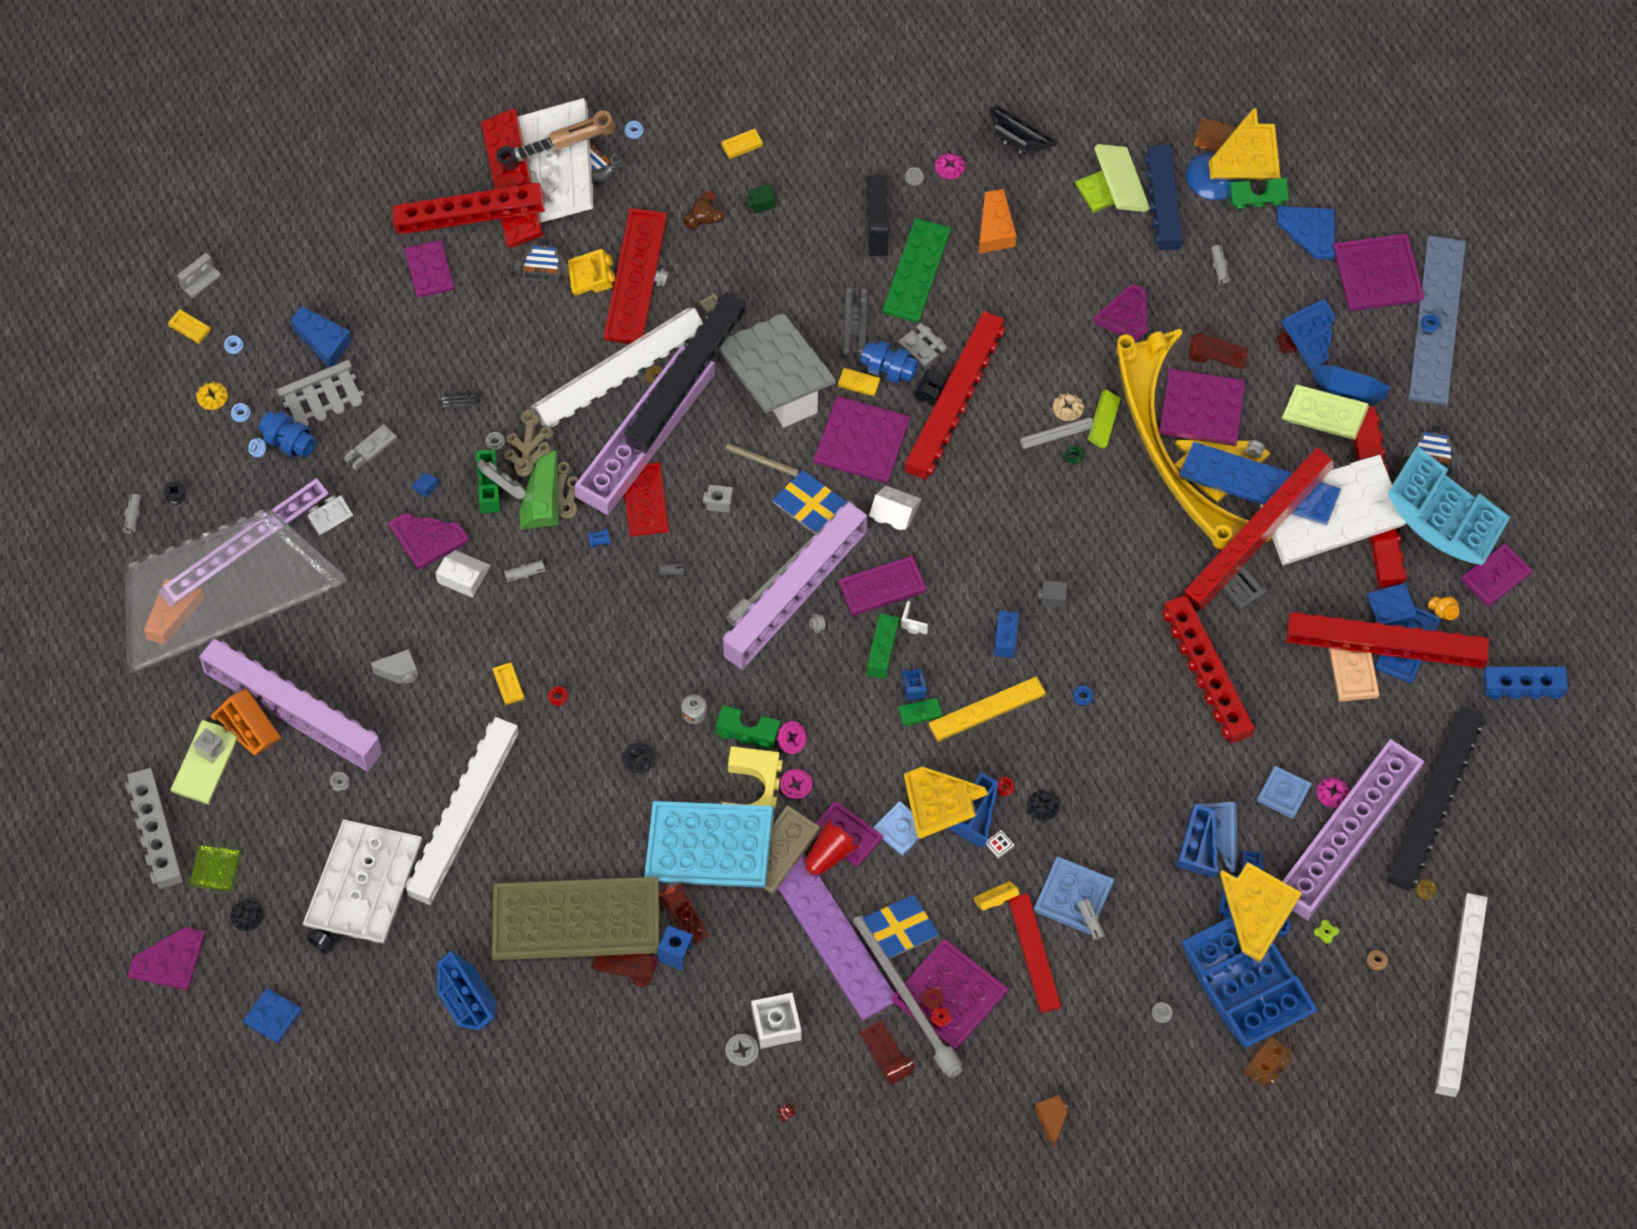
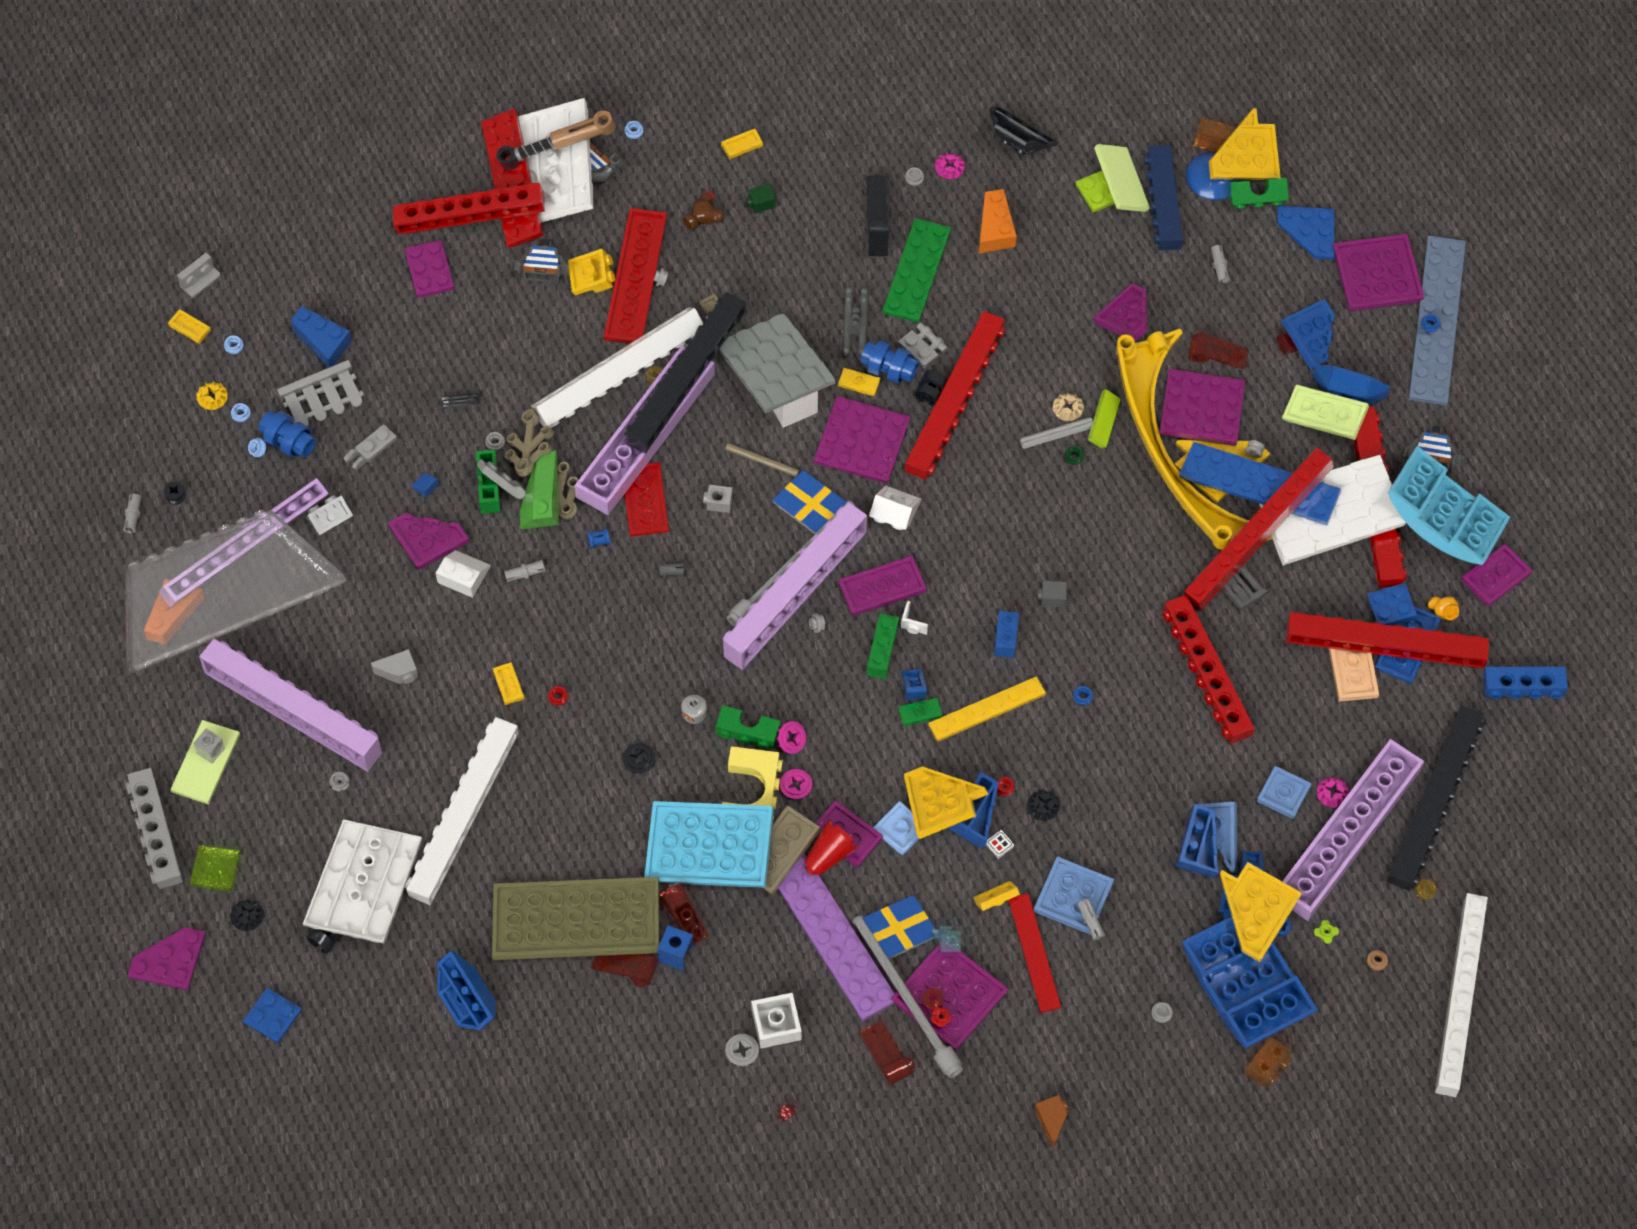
orange wedge [210,689,281,756] -> none
none -> clear light blue bracket [932,925,961,952]

